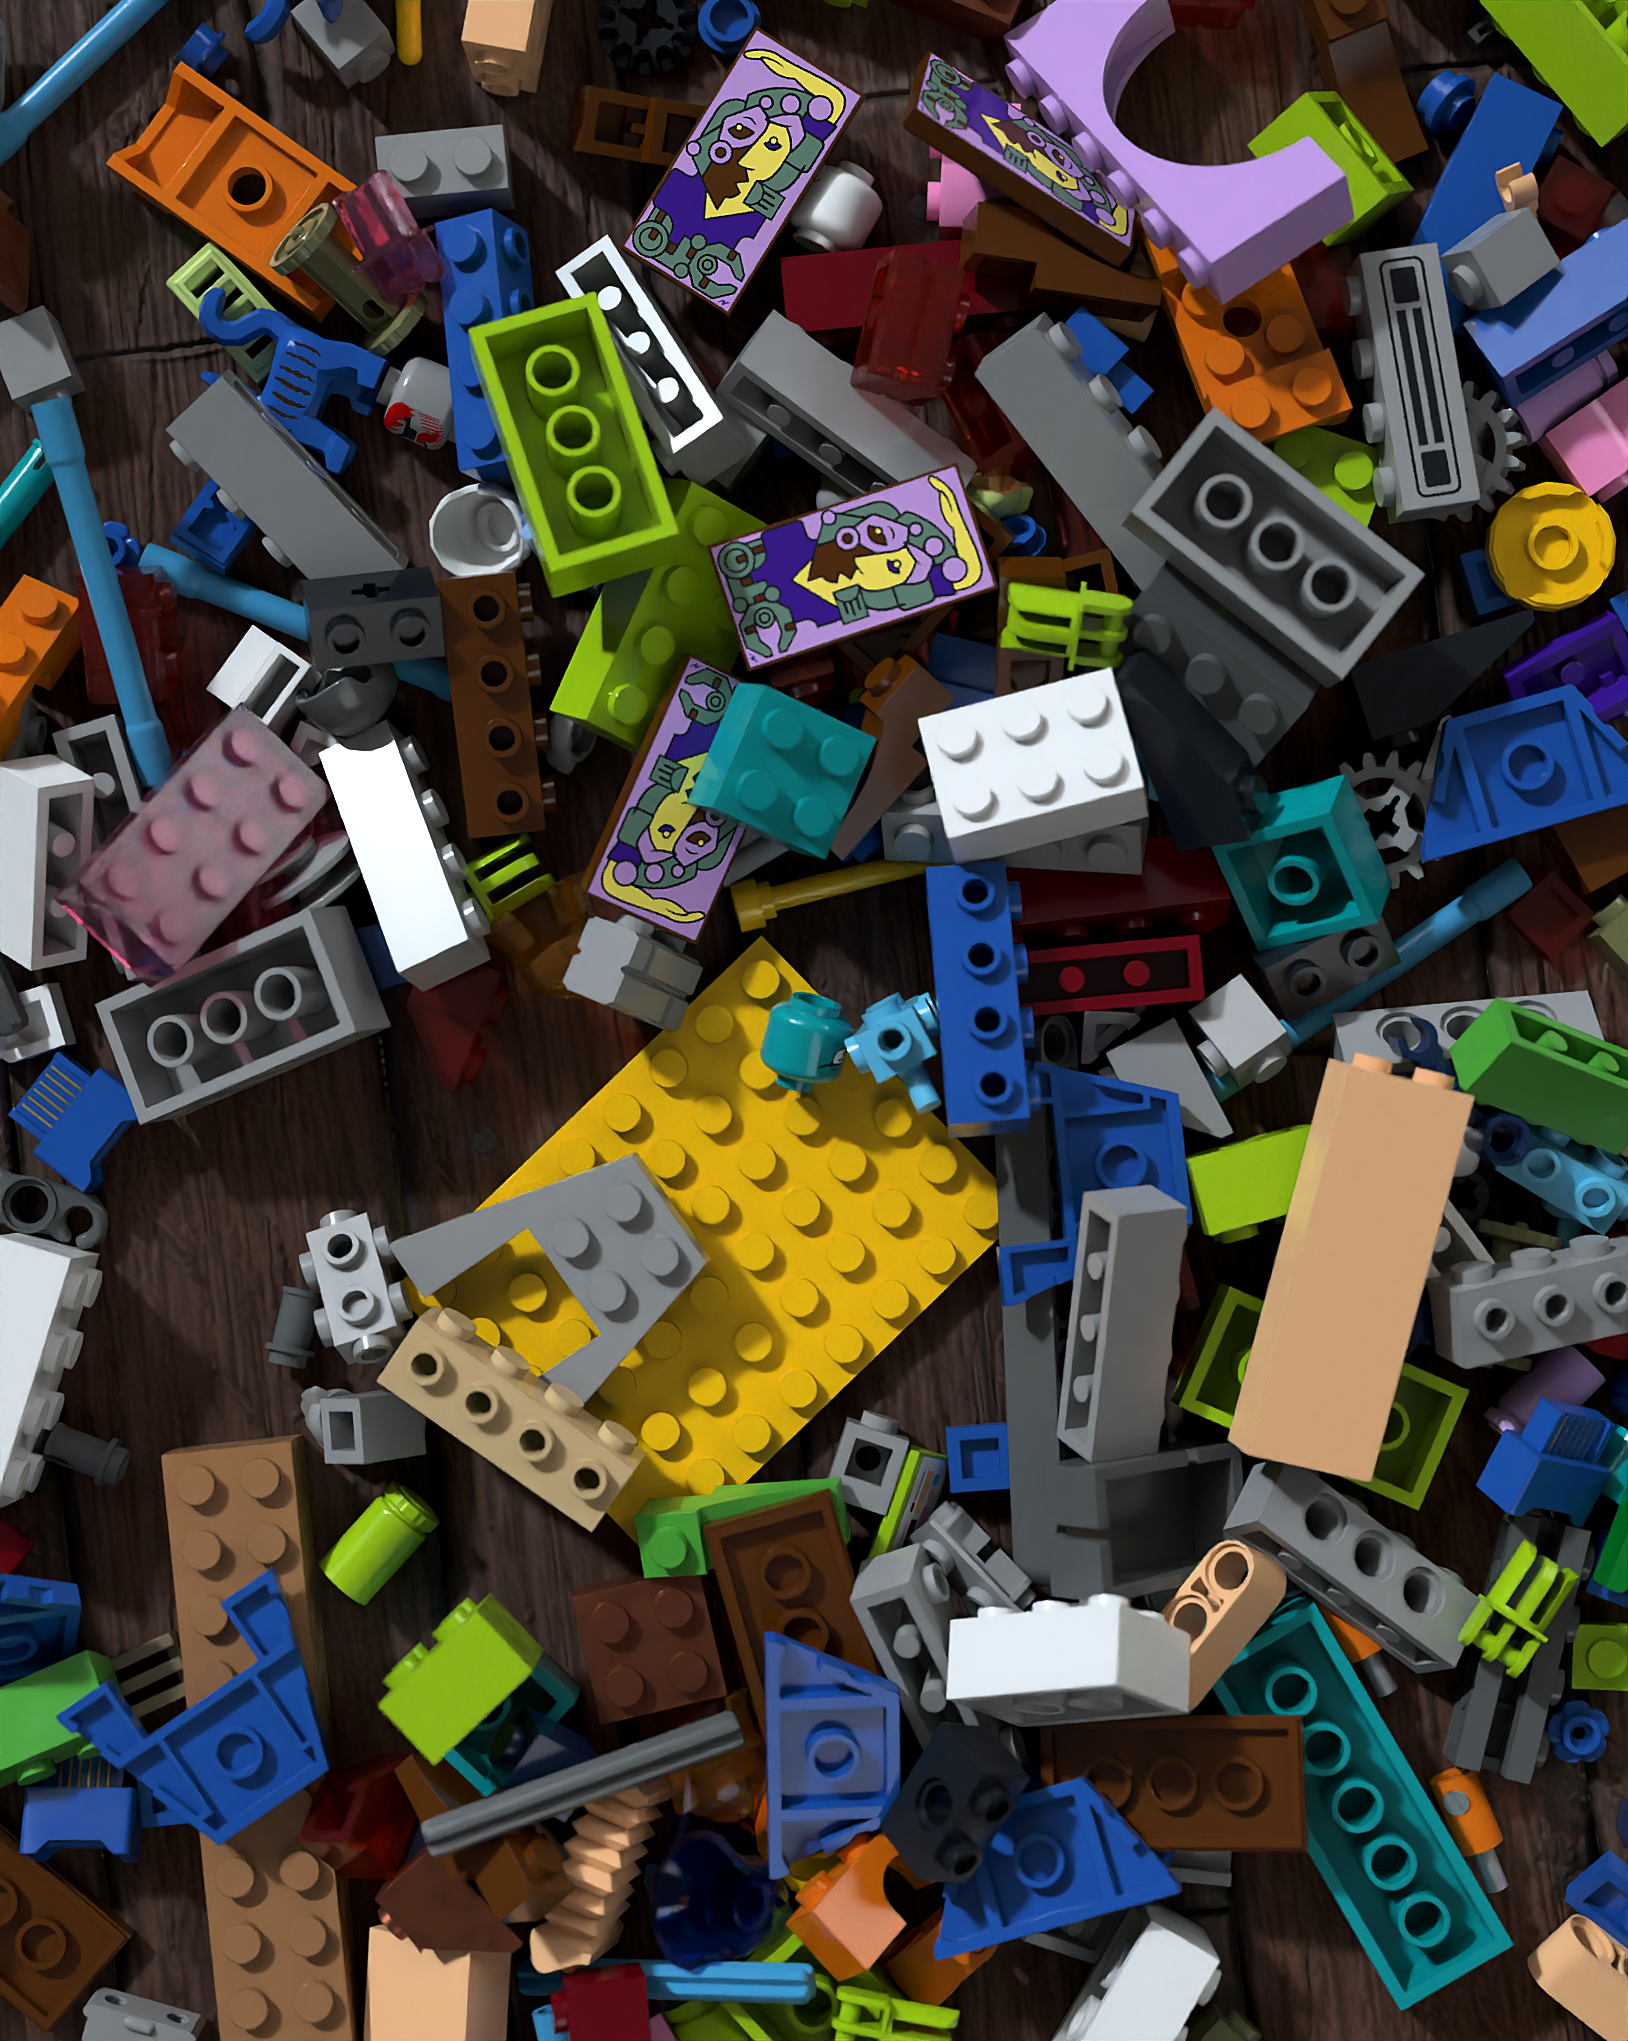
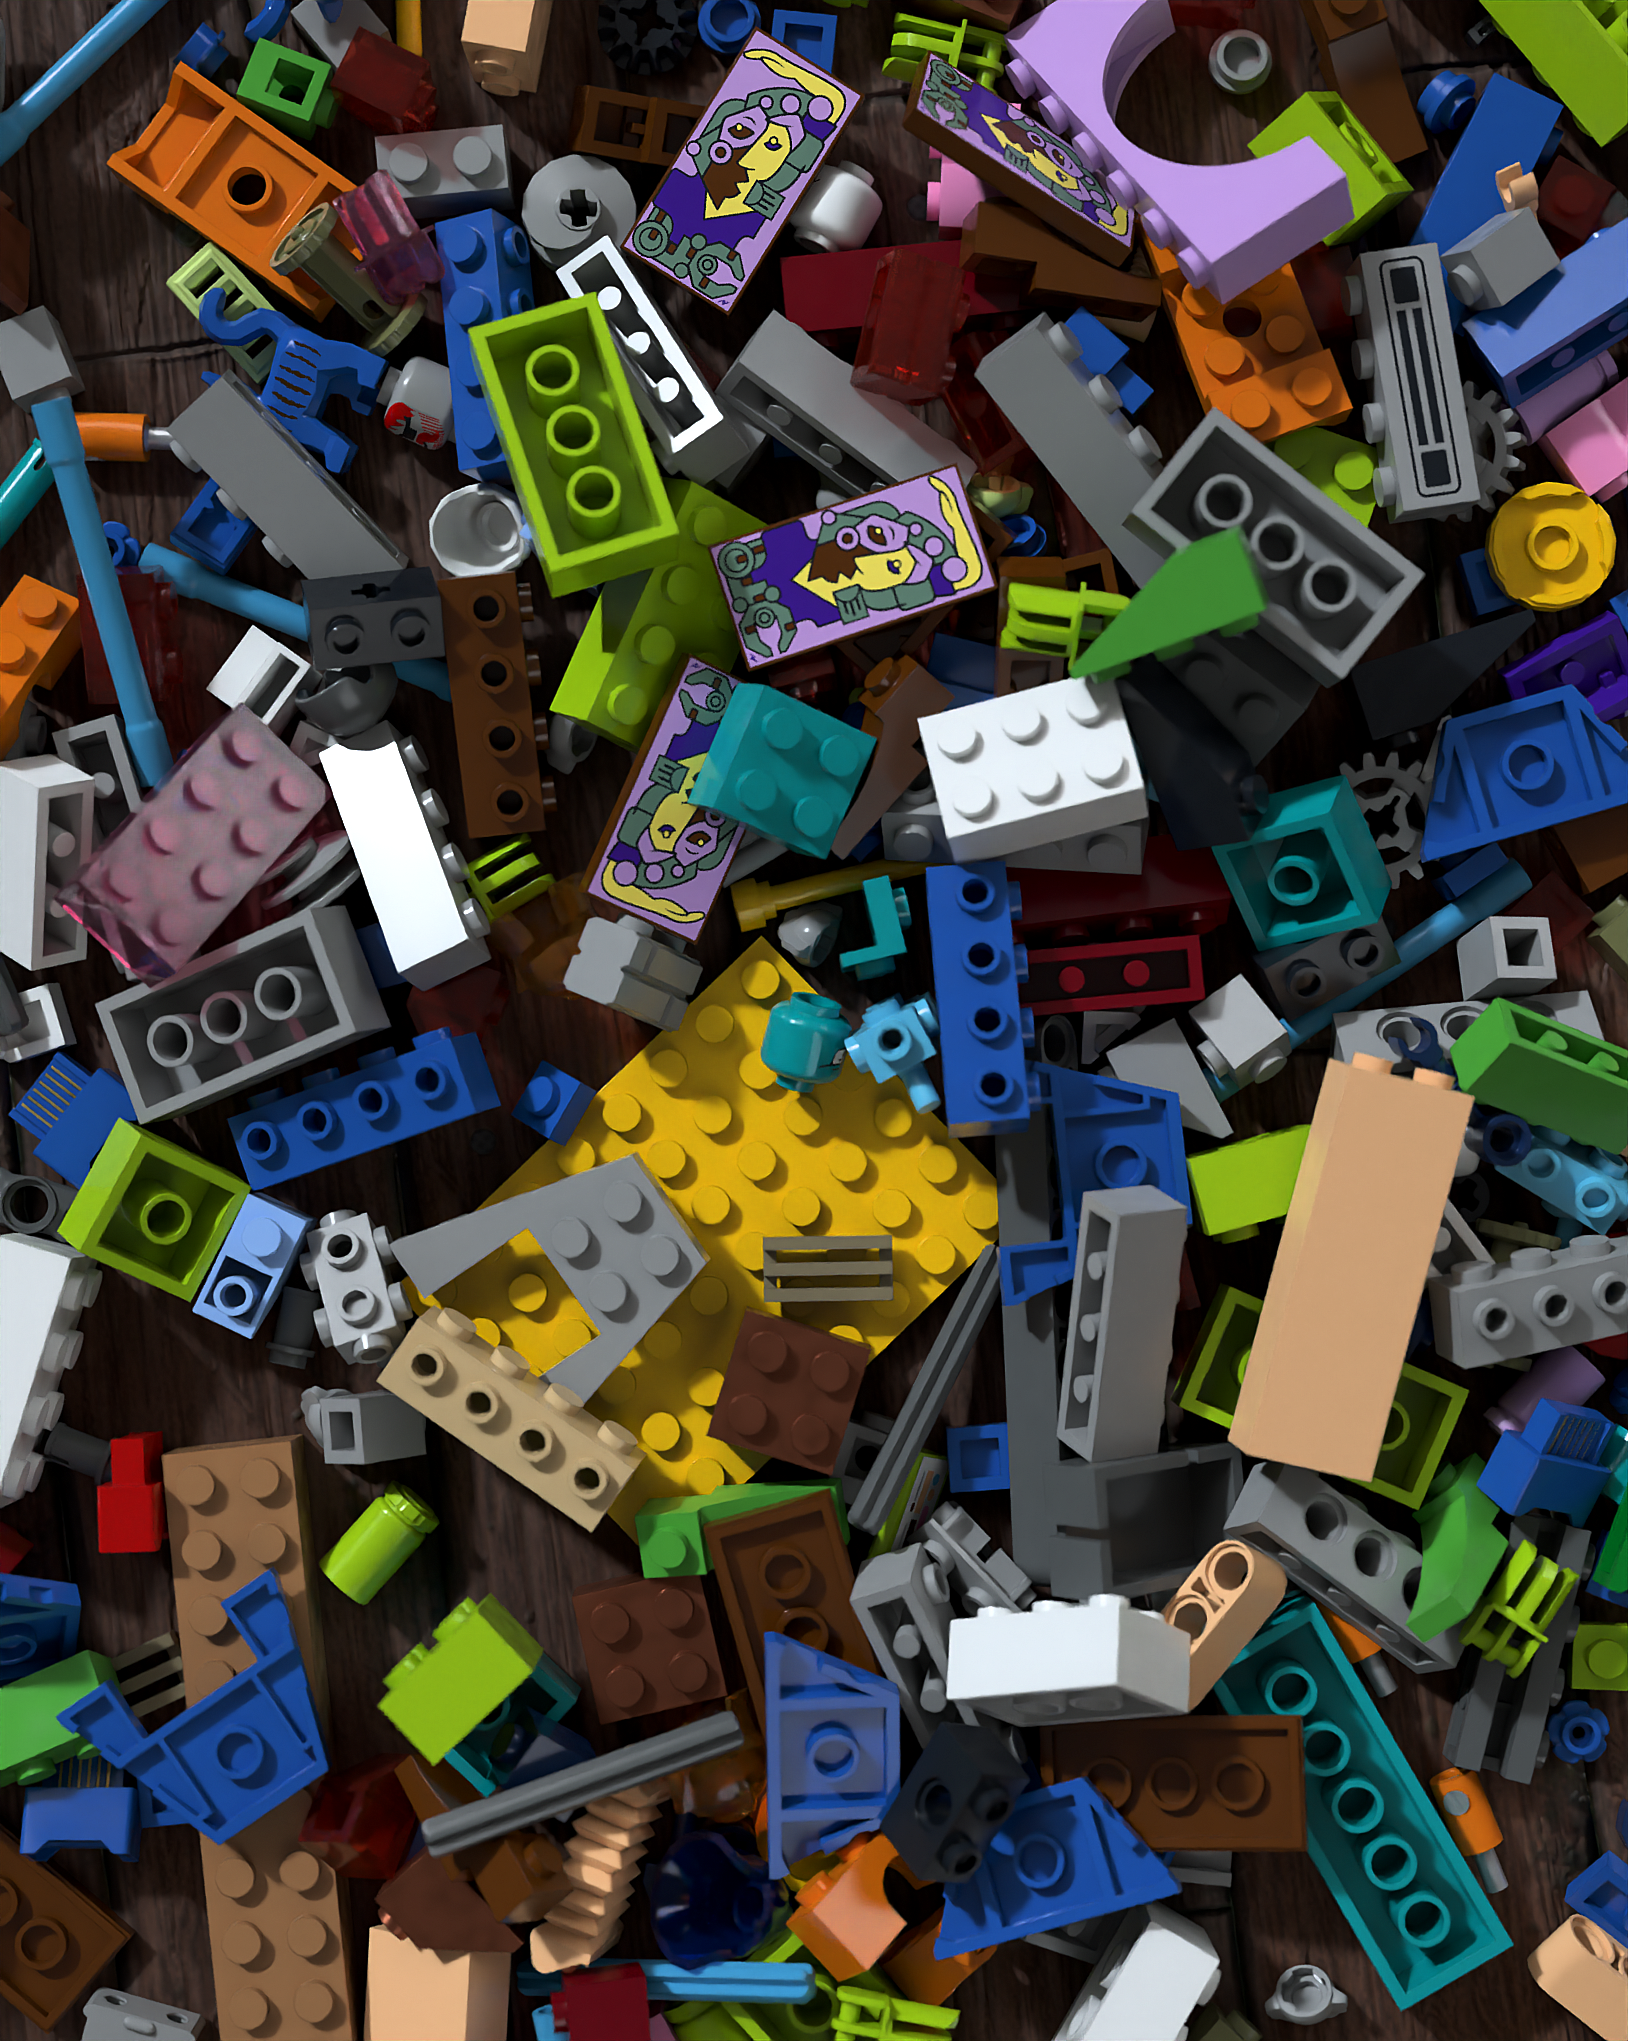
none -> lime brick [57,1117,252,1302]
none -> orange piece [74,412,174,462]
none -> red piece [97,1431,170,1553]
none -> light blue slope [192,1192,318,1339]
none -> blue brick [227,1026,501,1192]
none -> bright green brick [236,37,340,141]
none -> clear red slope [330,26,440,136]
none -> blue plate [511,1060,597,1147]
none -> light grey piece [522,155,638,272]
none -> copper brick [706,1306,871,1475]
none -> dark tan tile [763,1235,893,1302]
none -> blue plate [771,9,837,74]
none -> light grey piece [777,901,843,967]
none -> teal bracket [839,875,912,981]
none -> dark grey axle [847,1244,1001,1535]
none -> lime arm [881,12,1008,95]
none -> bright green slope [1070,524,1269,684]
none -> light grey plate [1208,29,1272,95]
none -> light grey piece [1265,1965,1348,2025]
none -> bright green slope [1406,1452,1509,1644]
none -> blue plate [1430,842,1509,902]
none -> light grey brick [1456,916,1557,1001]

